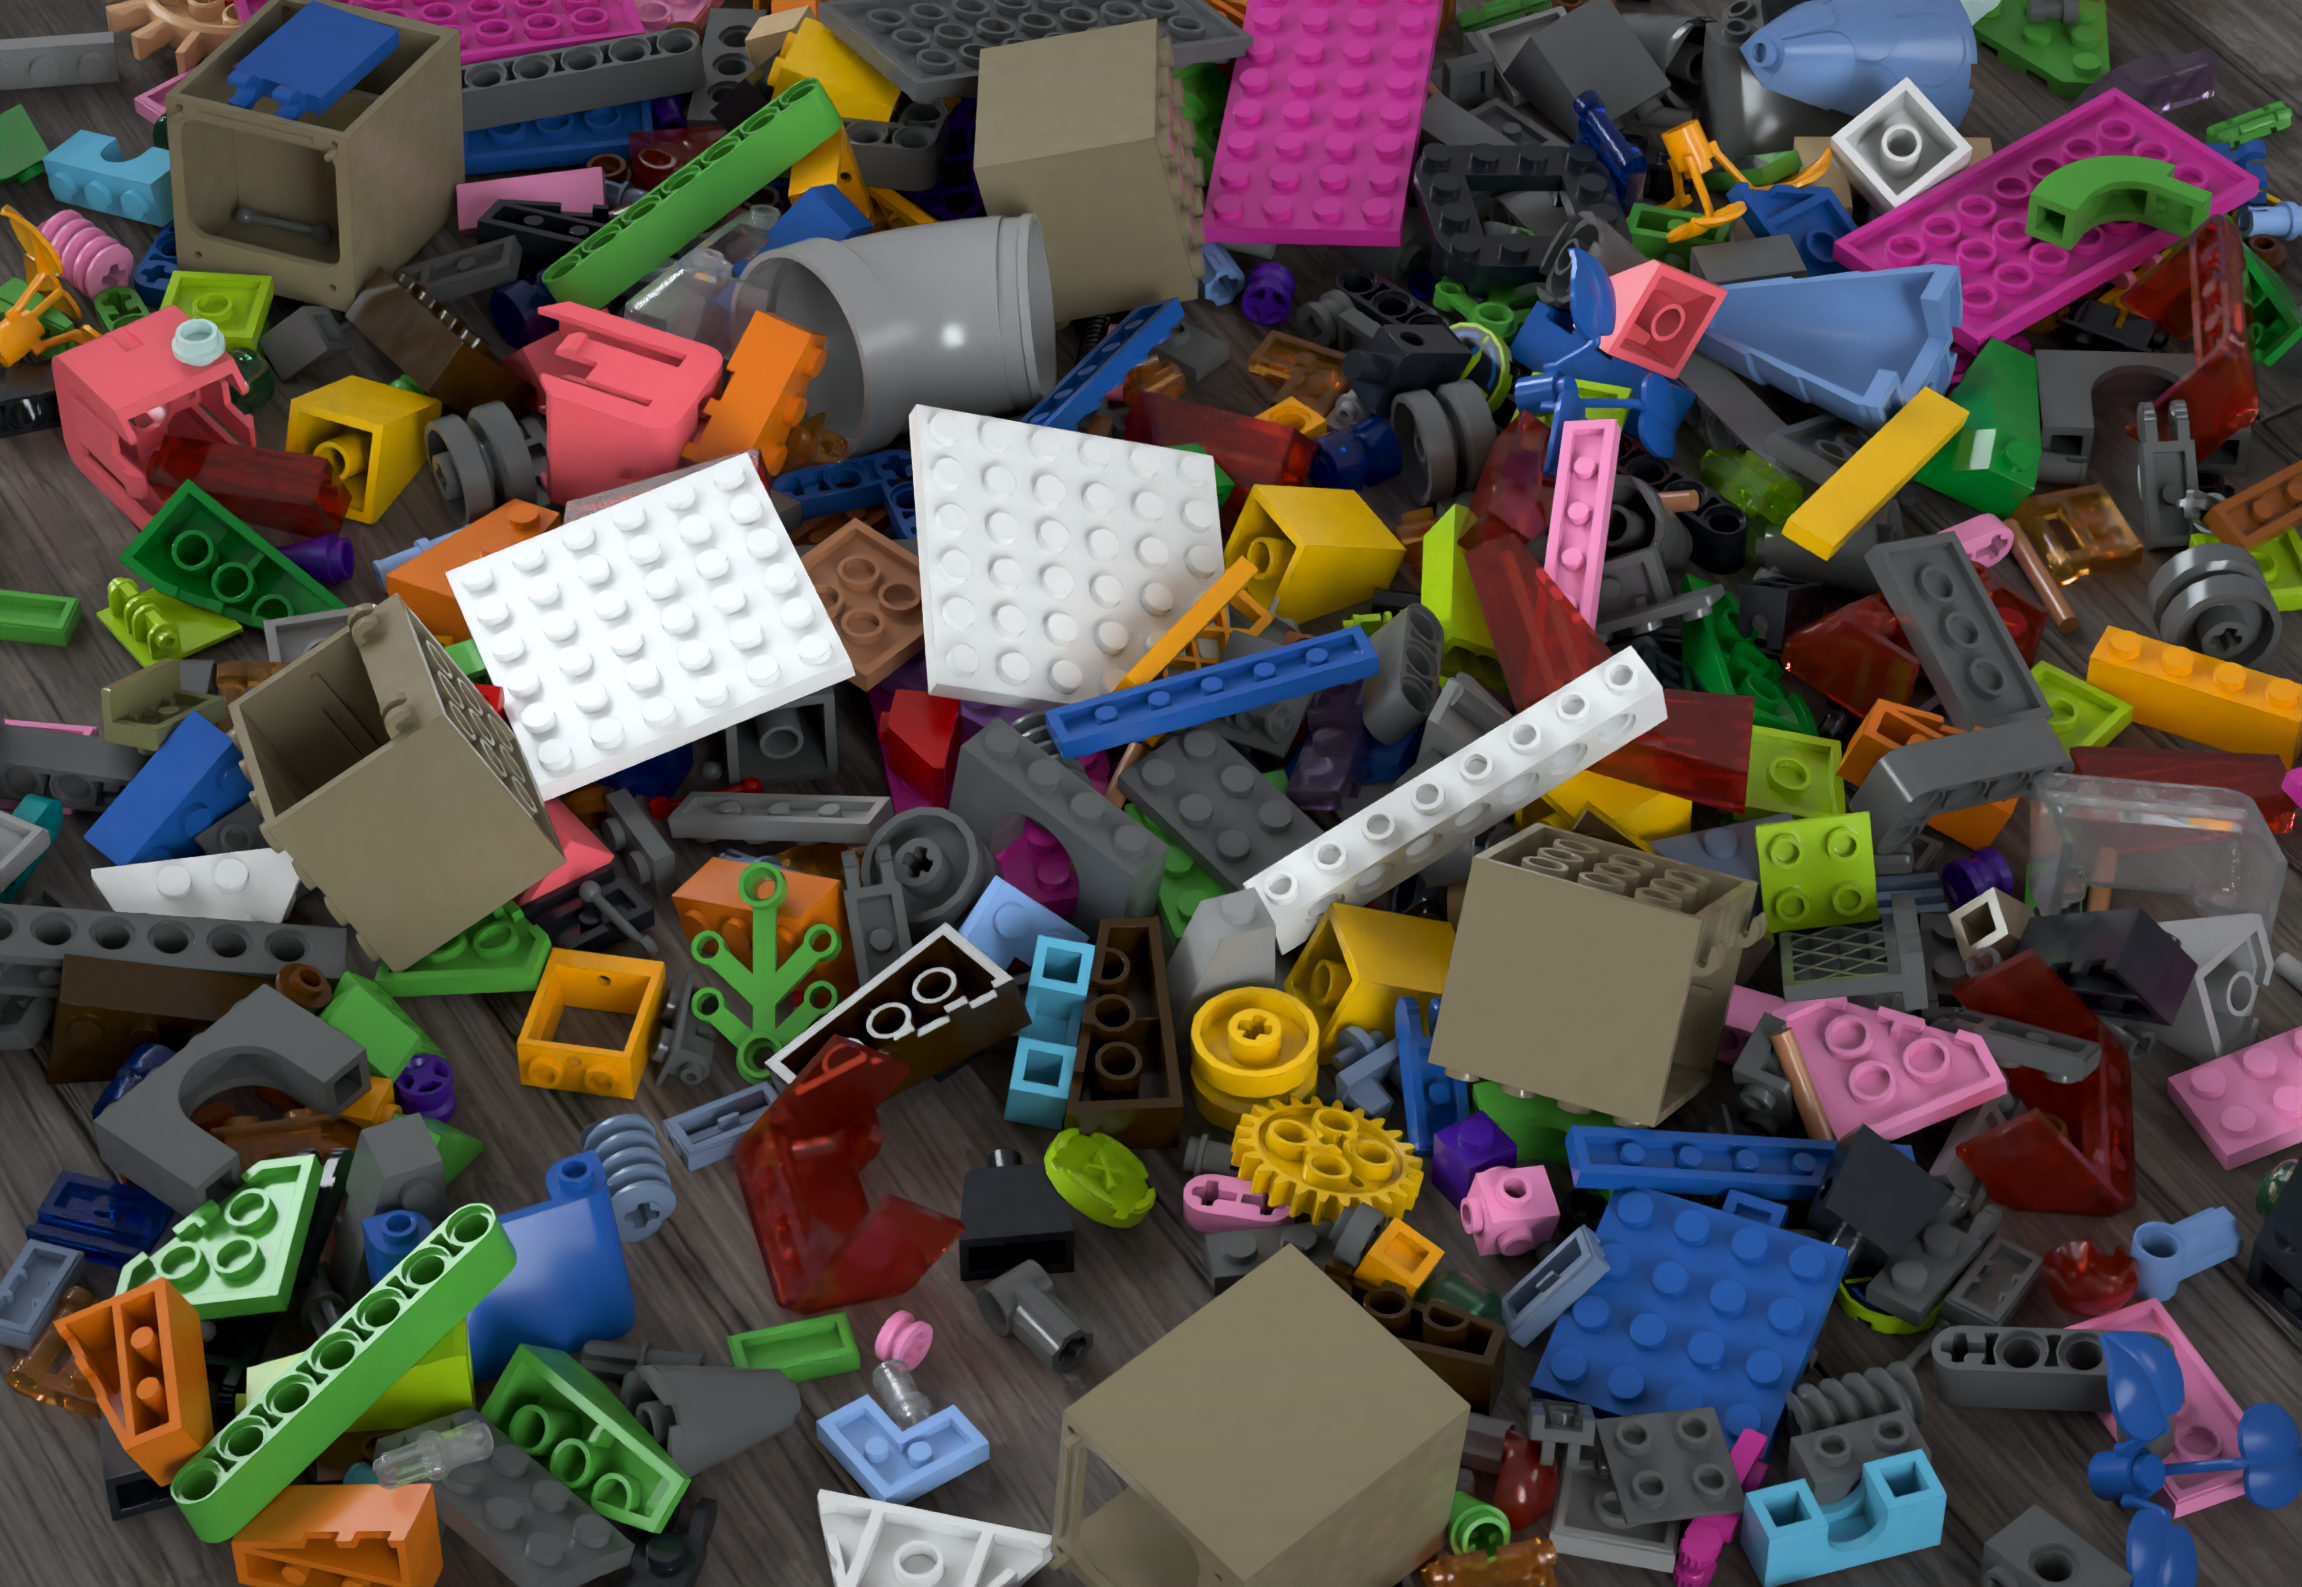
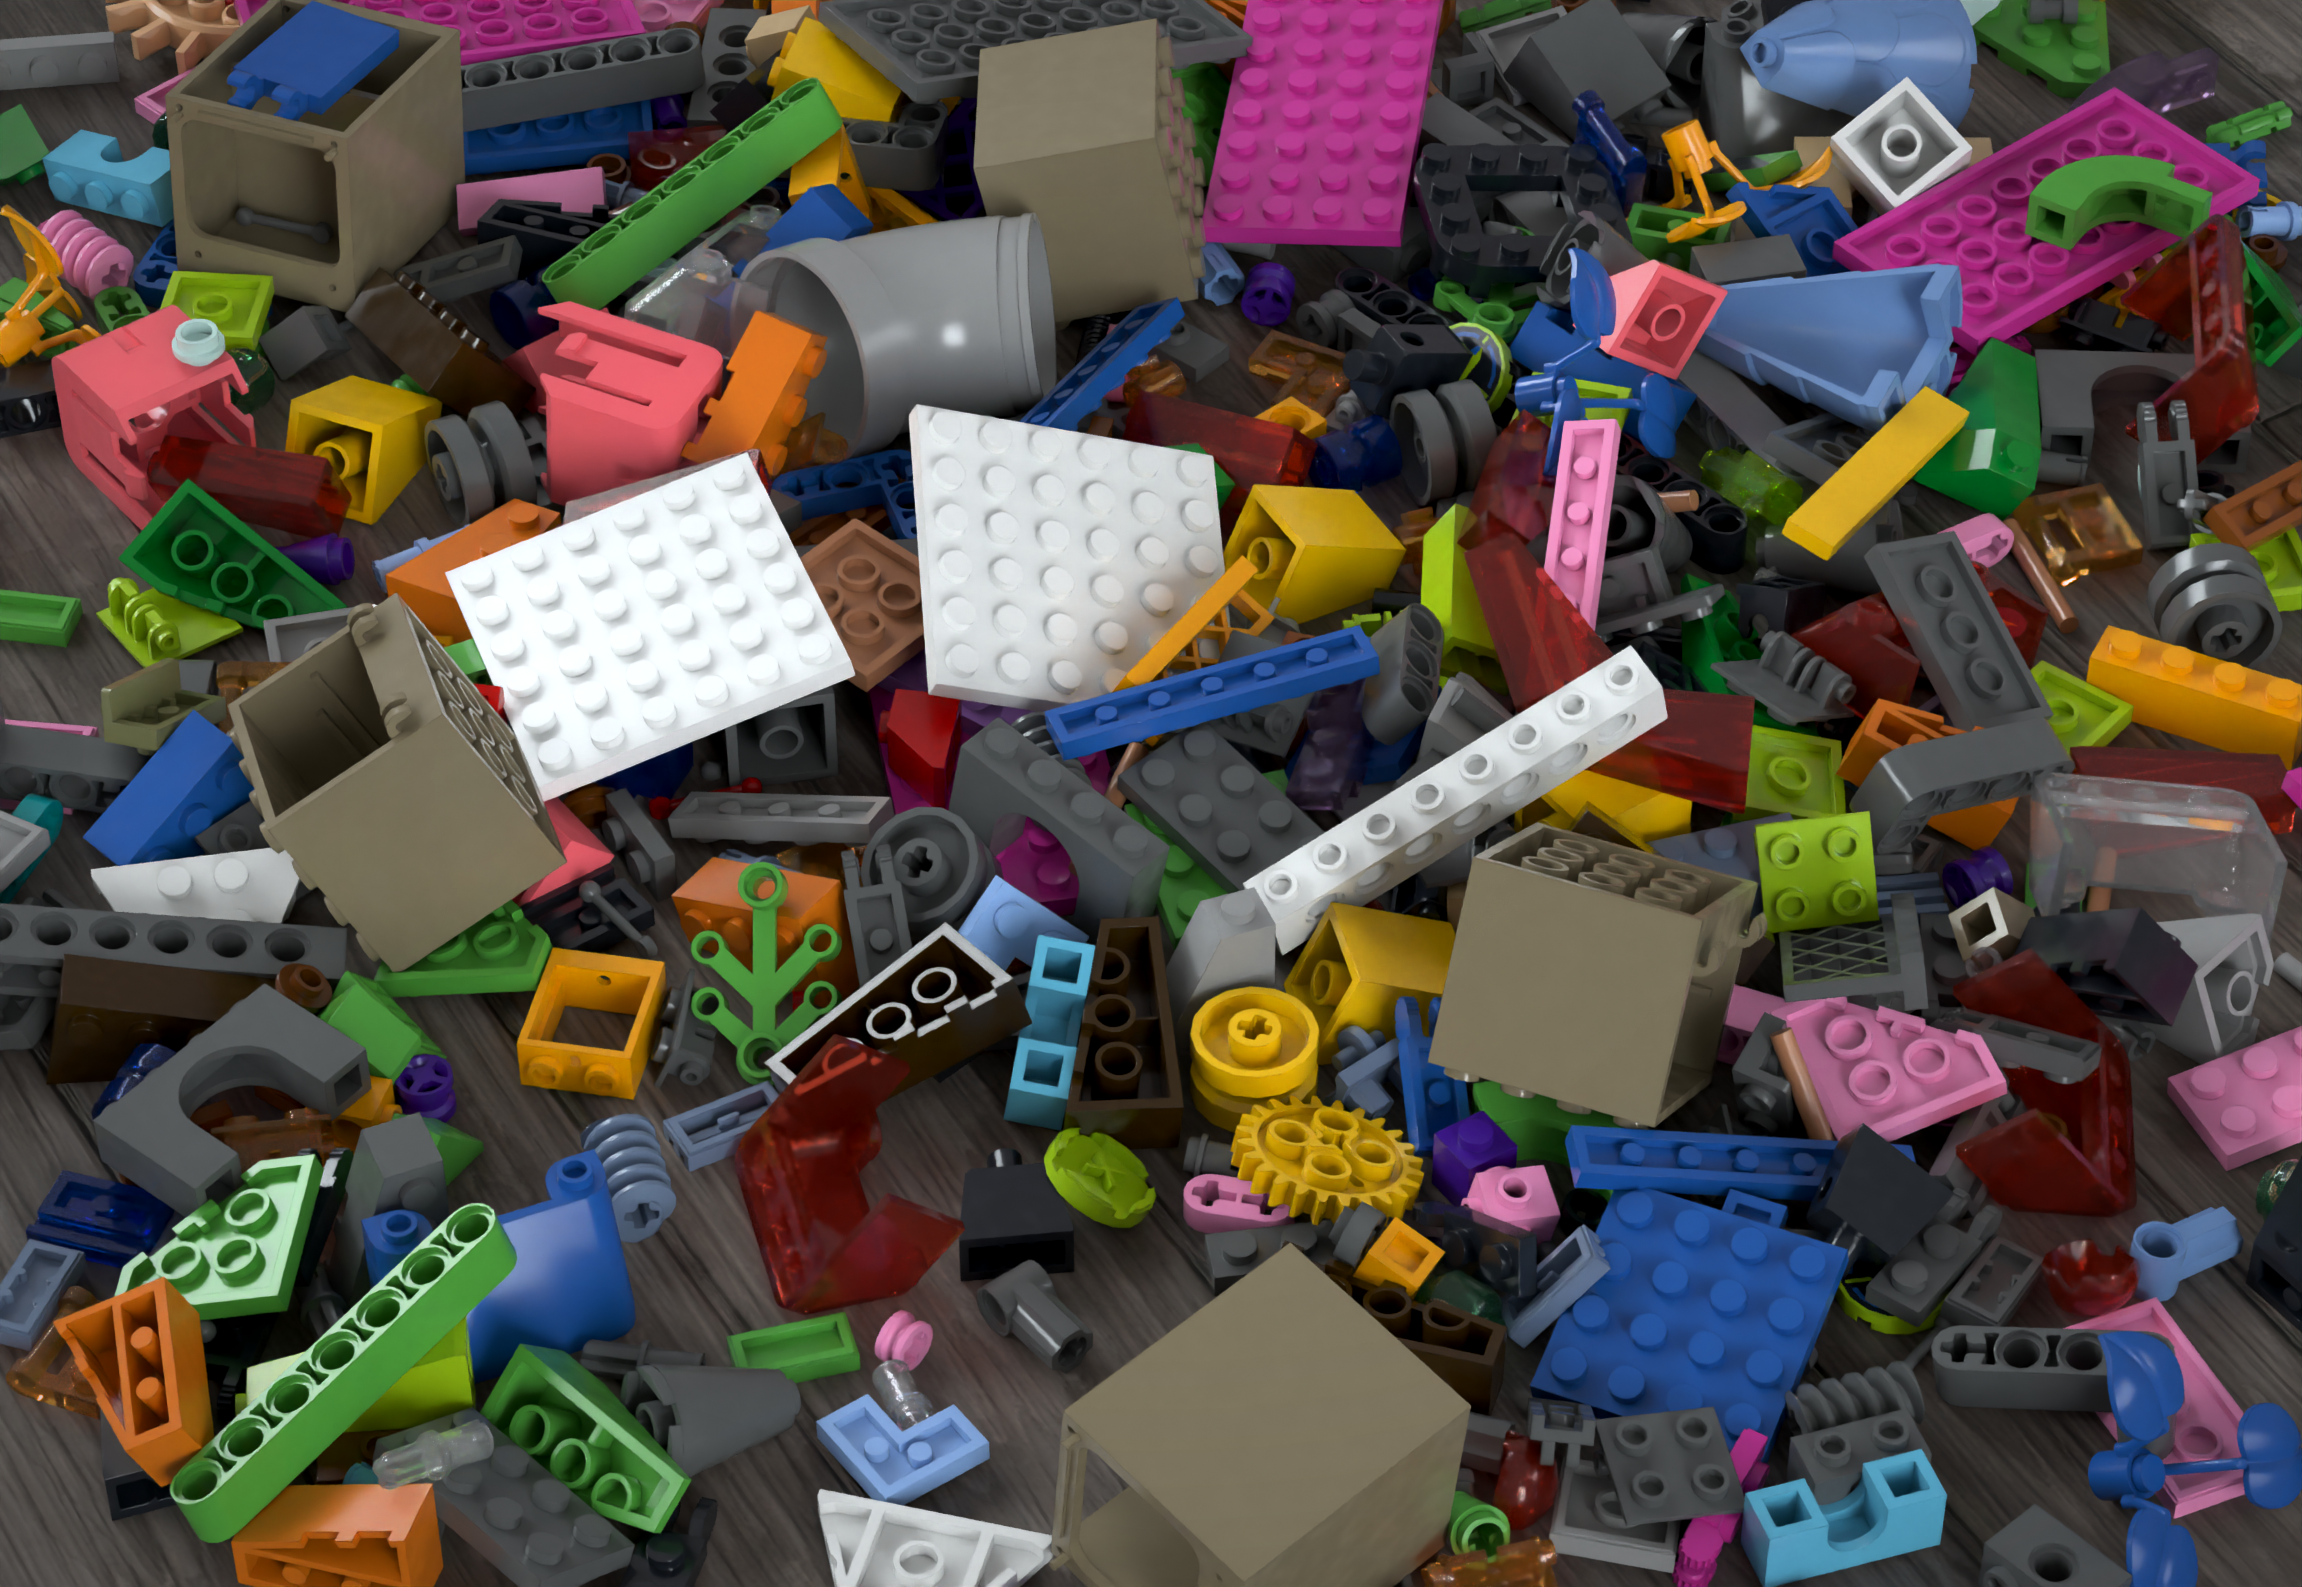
none -> black hinge [1413,1201,1537,1298]
none -> dark grey hinge [1710,631,1856,726]

